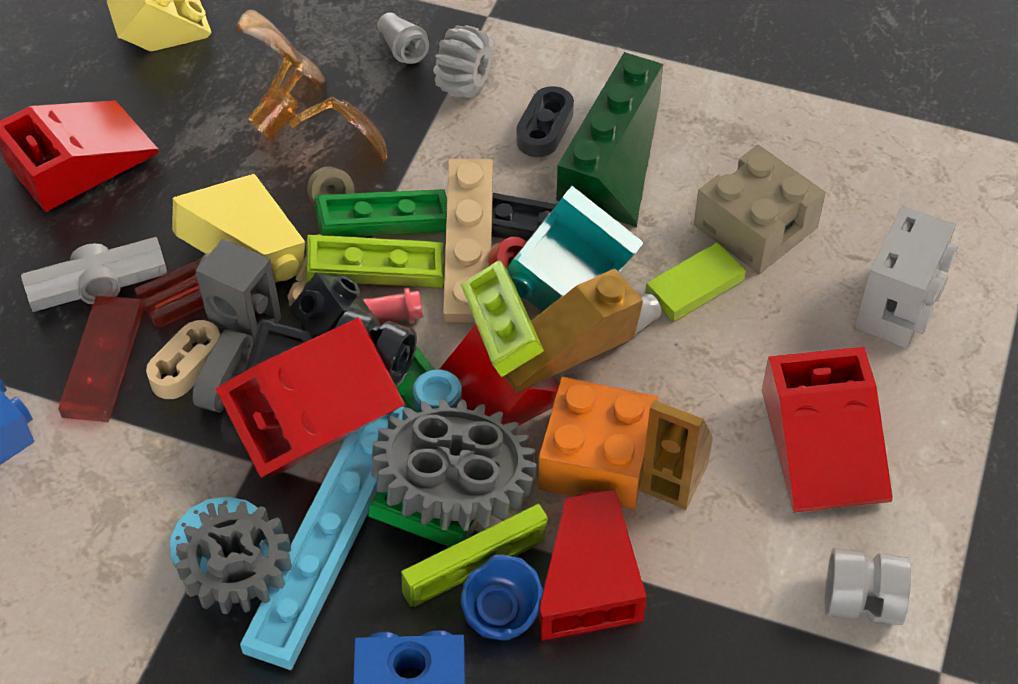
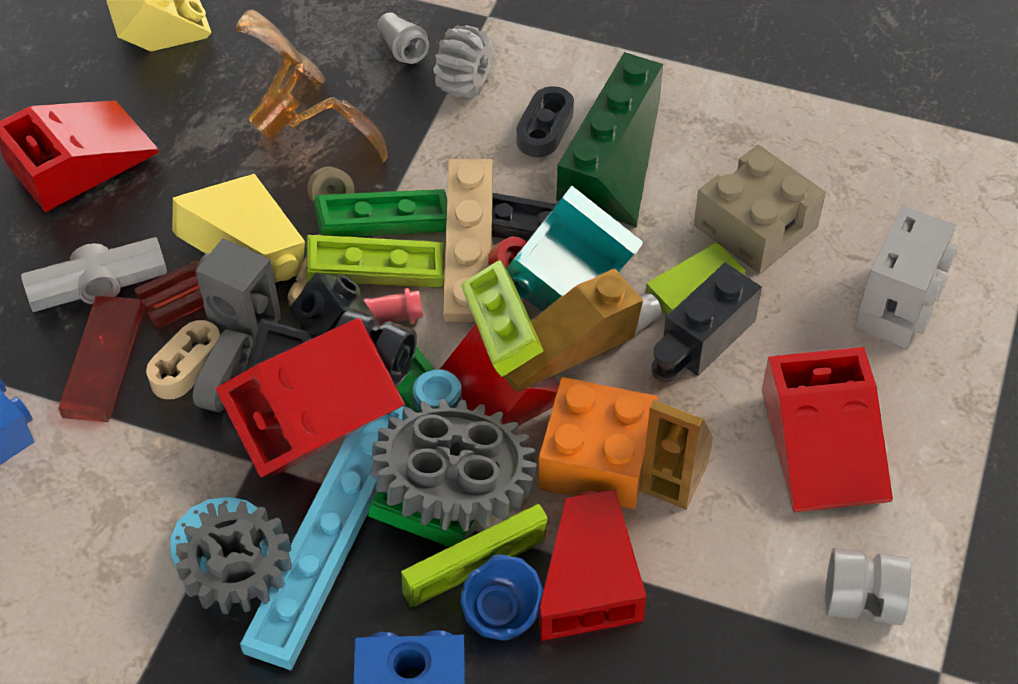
none -> black brick [651,262,762,382]

